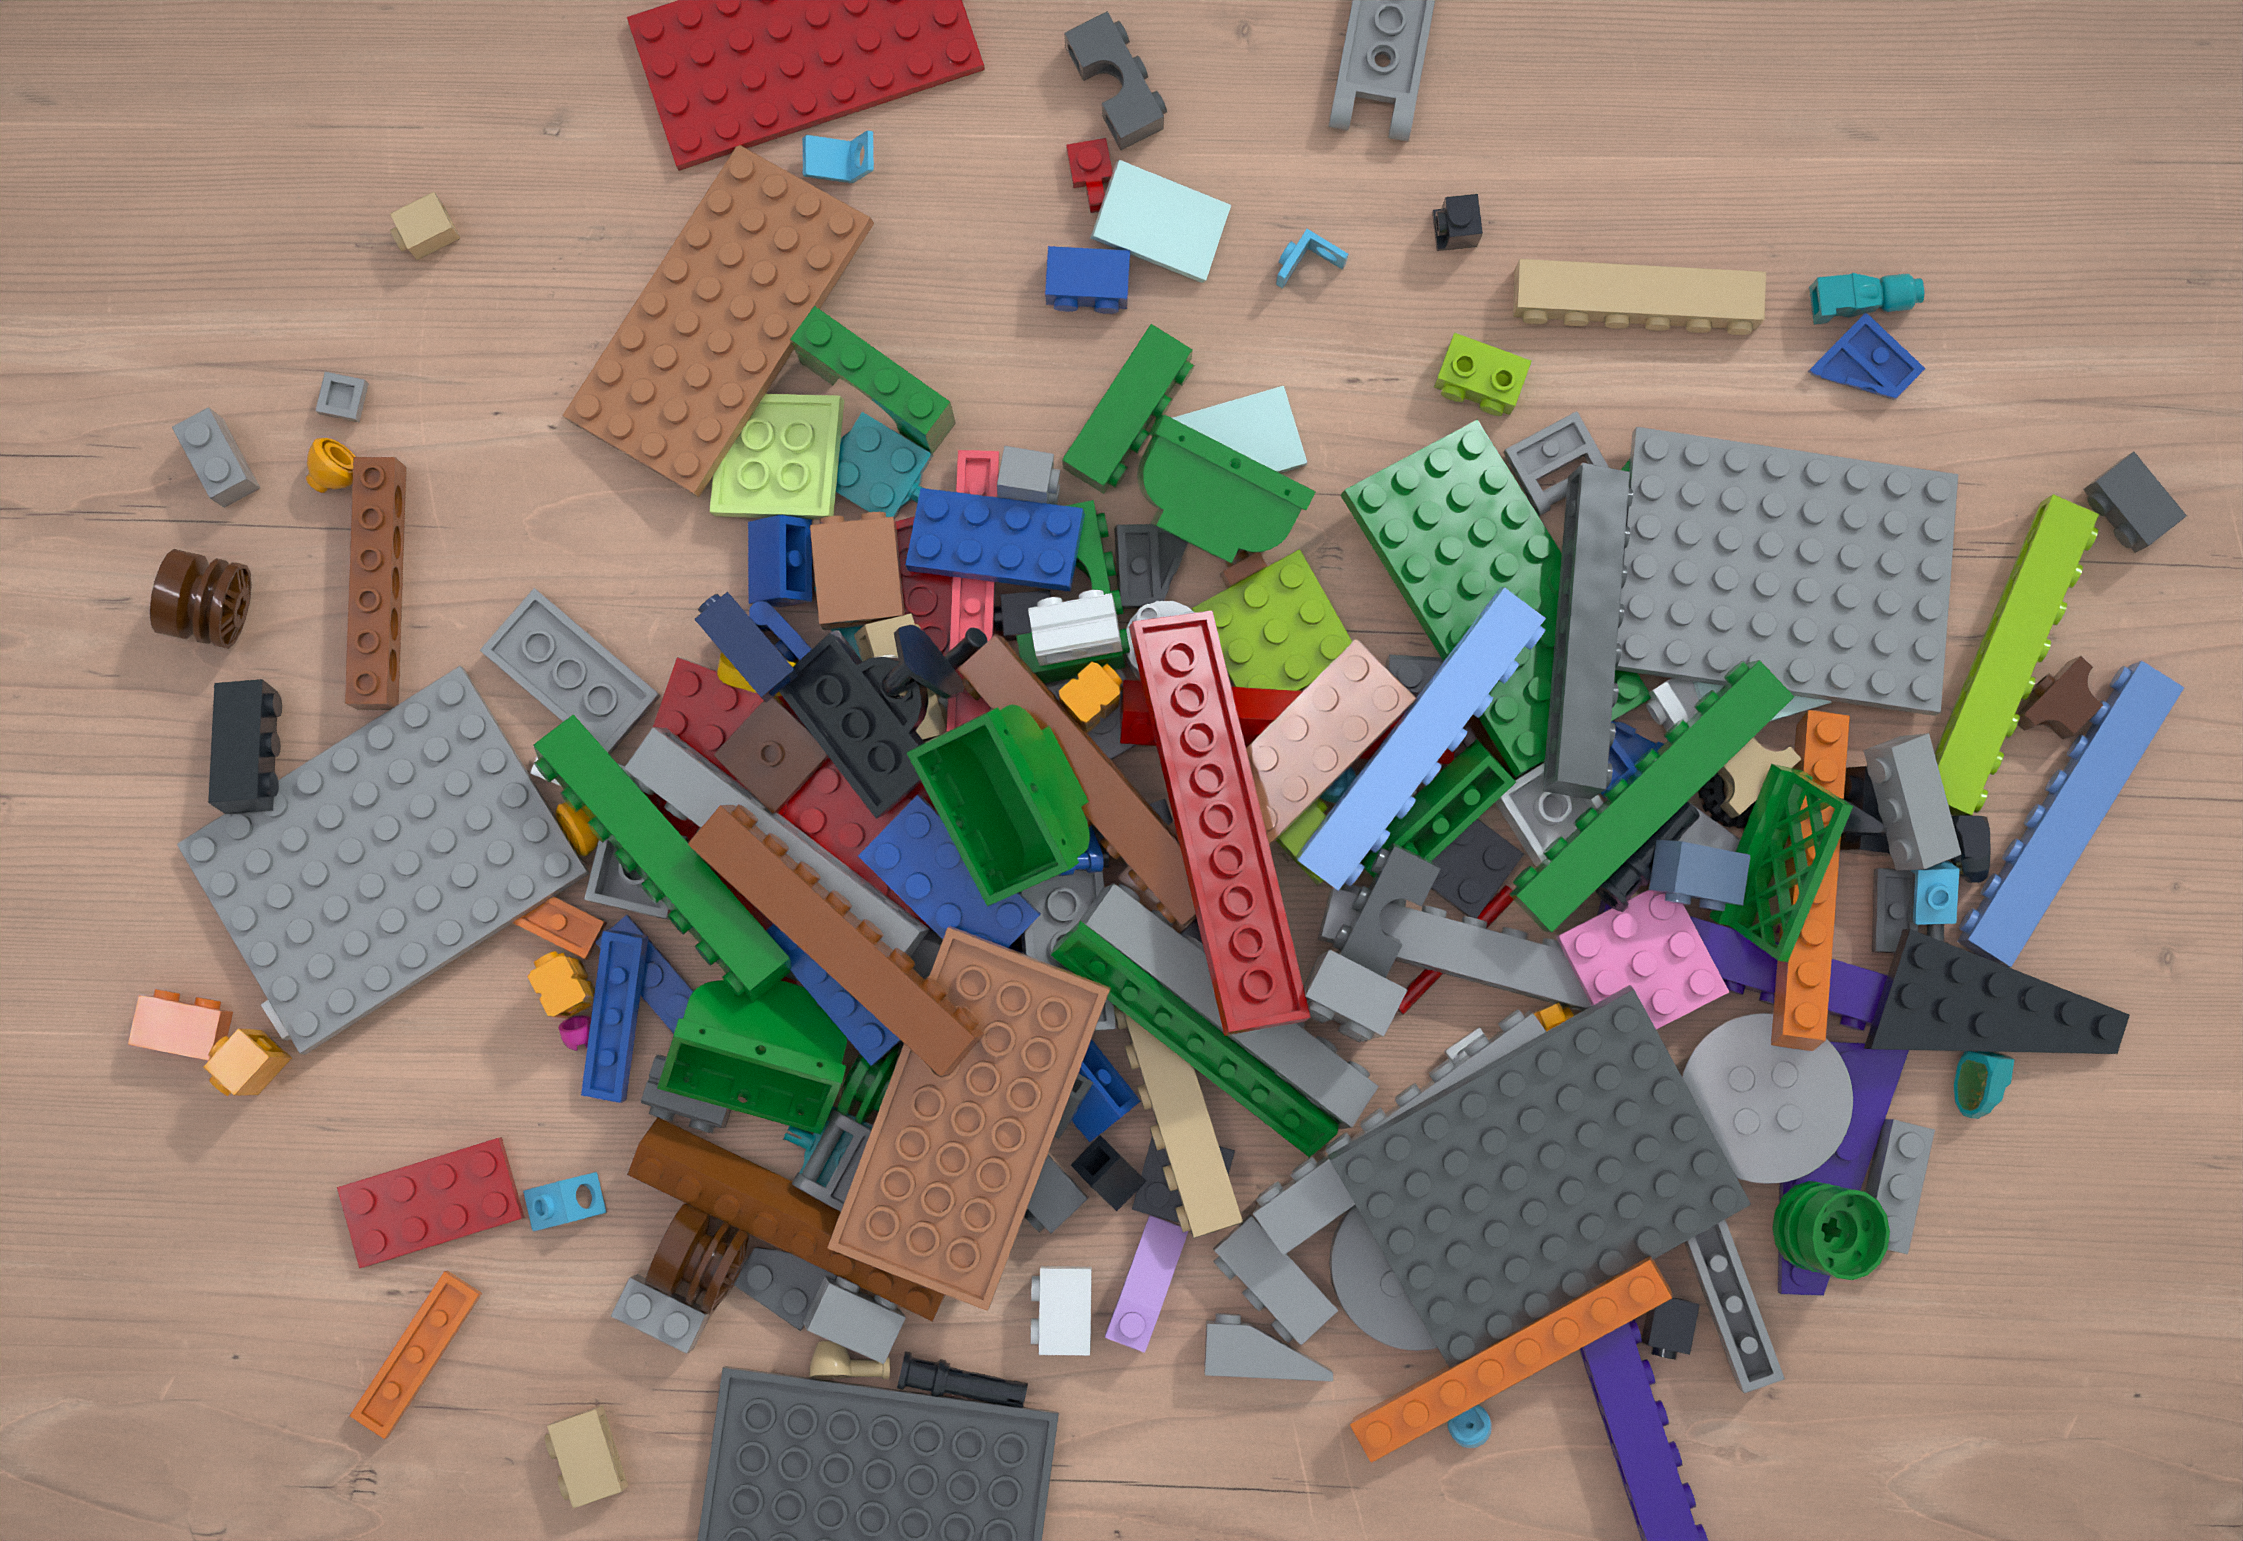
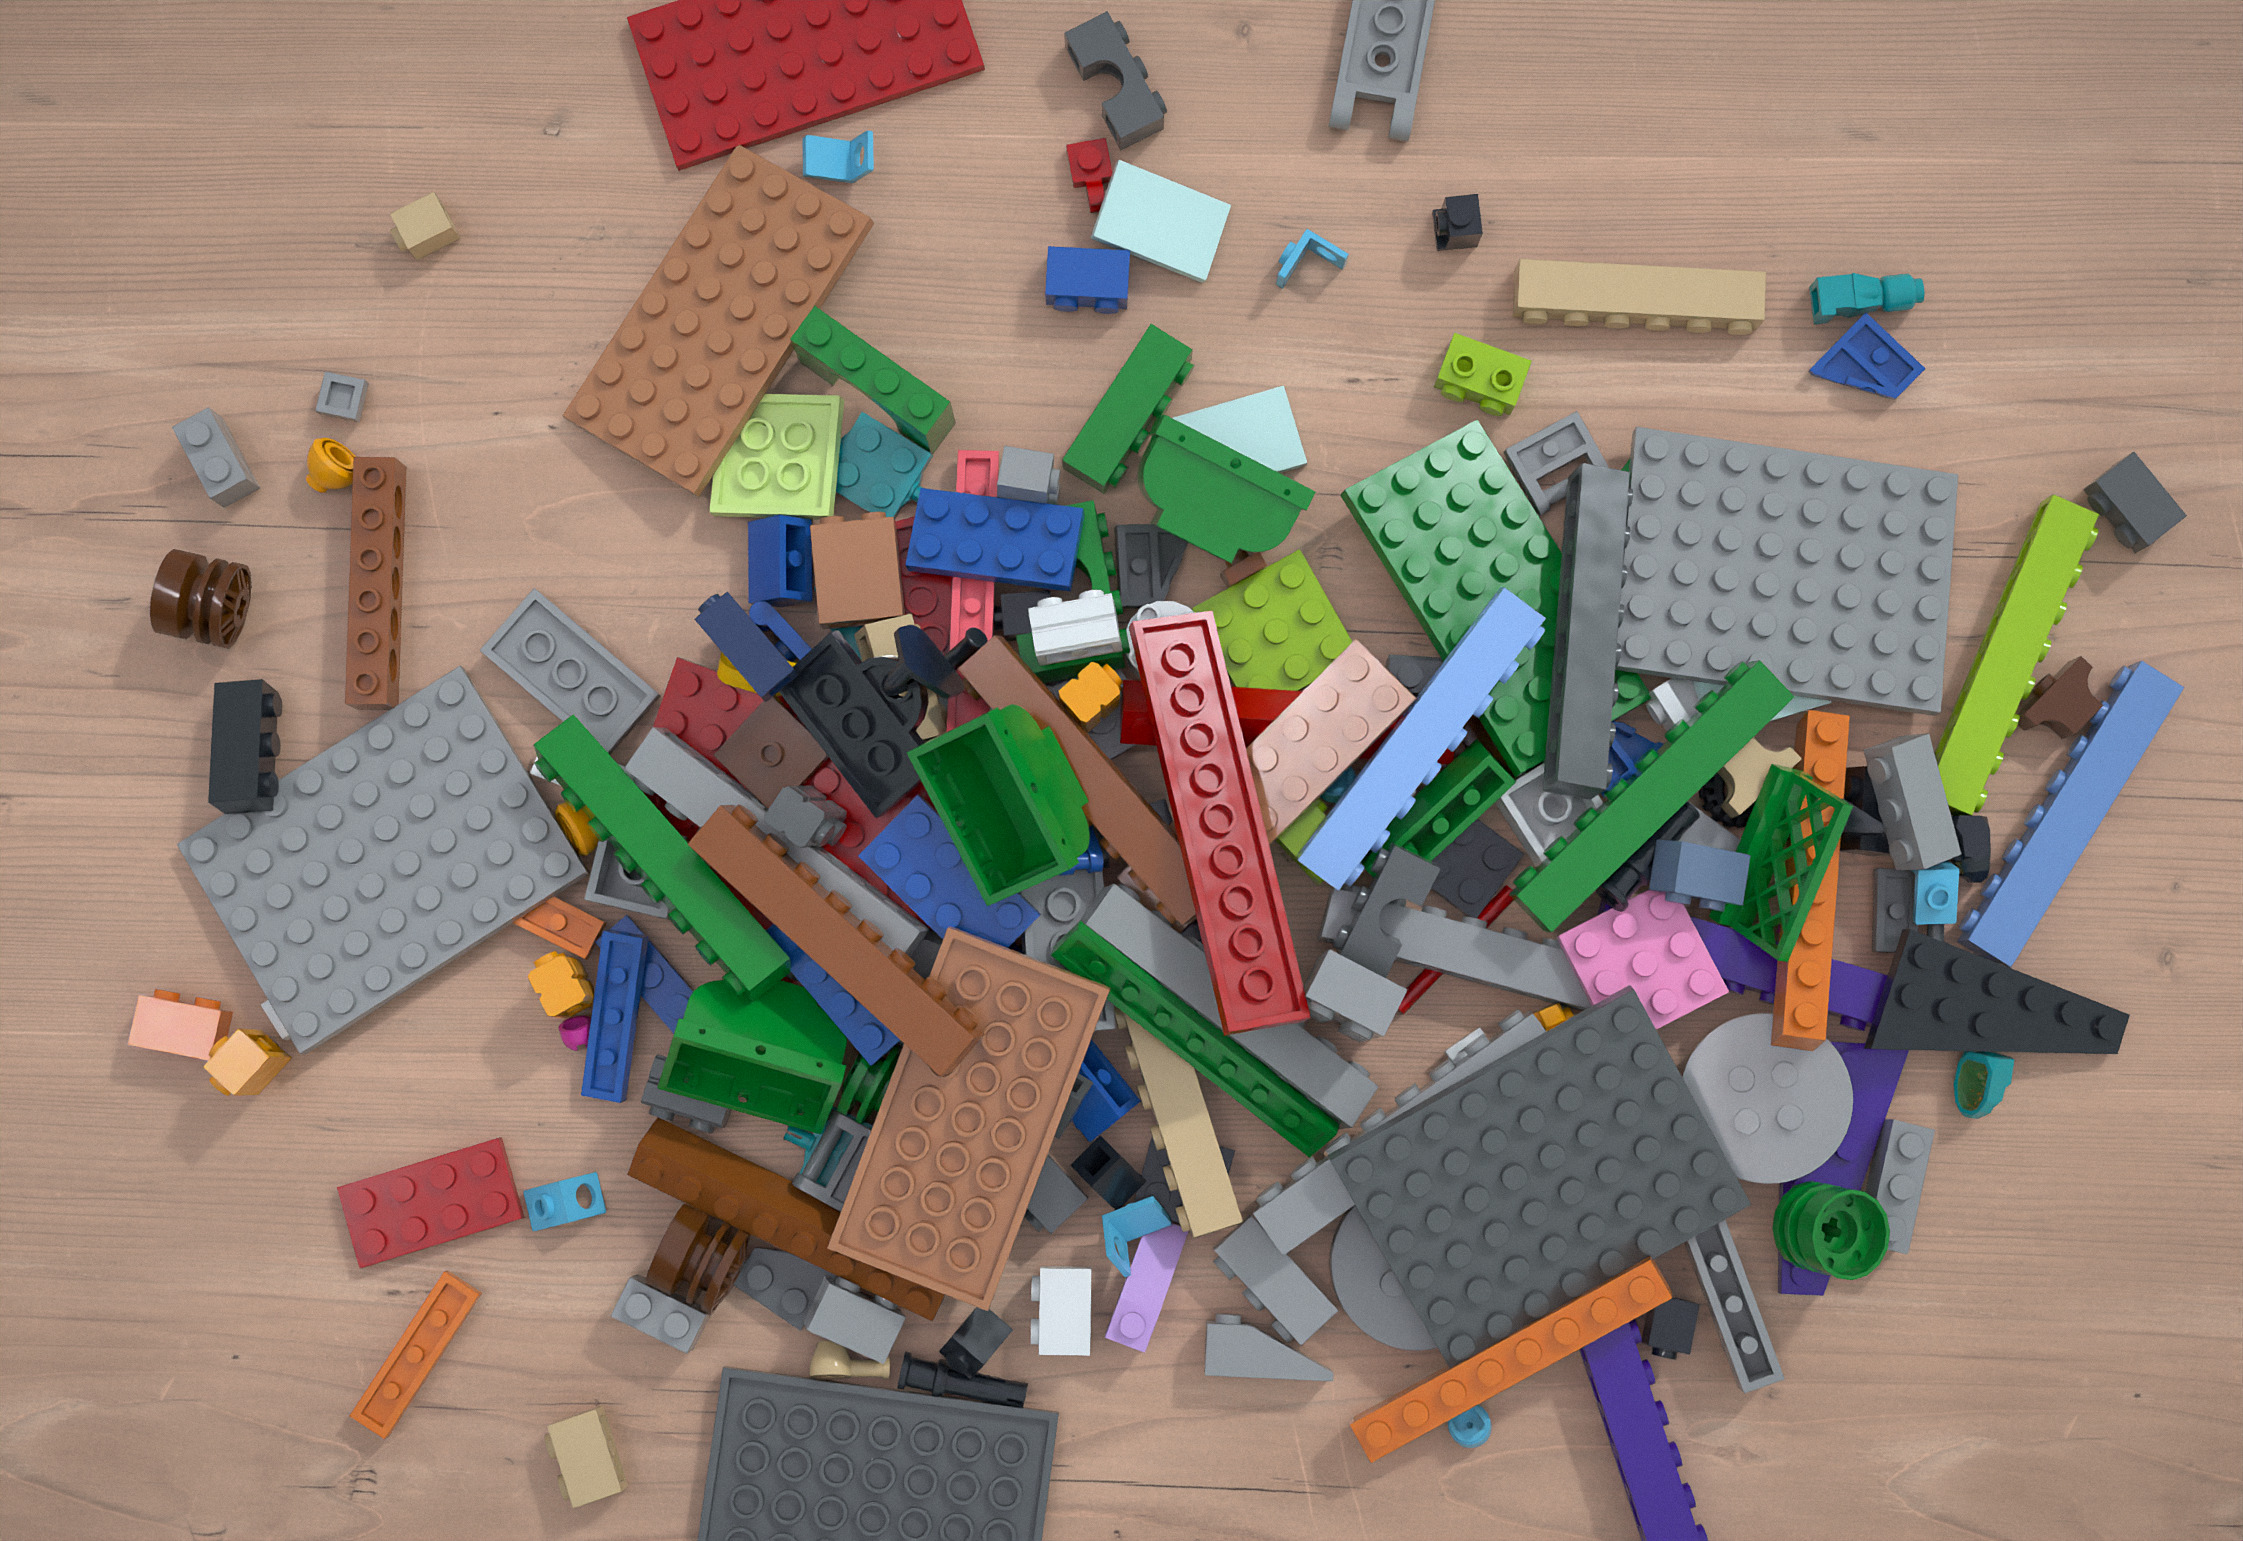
none -> dark grey brick [764,786,847,848]
none -> black brick [939,1307,1013,1380]
none -> medium azure bracket [1102,1196,1171,1277]

